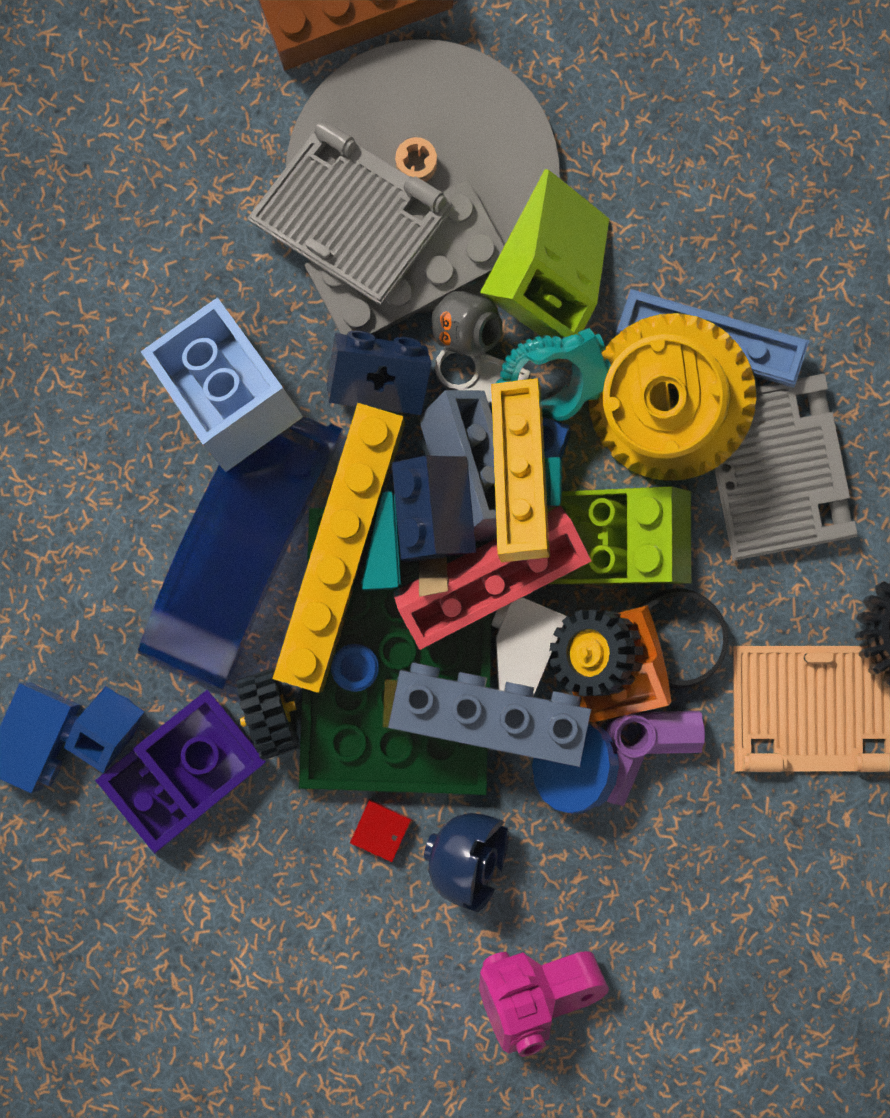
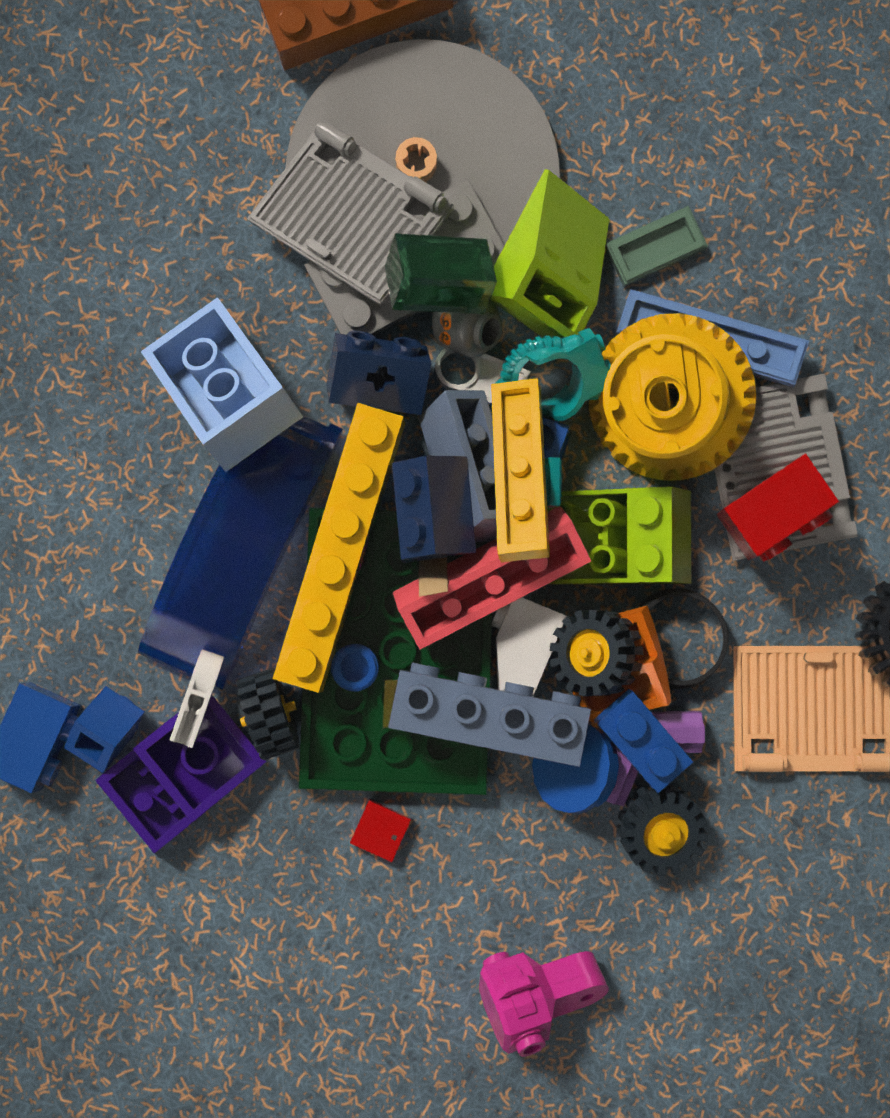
teal slope [362,492,401,591] -> none
dark blue cylinder [424,813,509,912] -> none
none -> white piece [170,649,224,748]
none -> clear green brick [384,233,497,314]
none -> blue plate [594,689,693,793]
none -> sand green tile [605,205,708,287]
none -> black wheel [617,784,709,877]
none -> red brick [716,453,840,562]

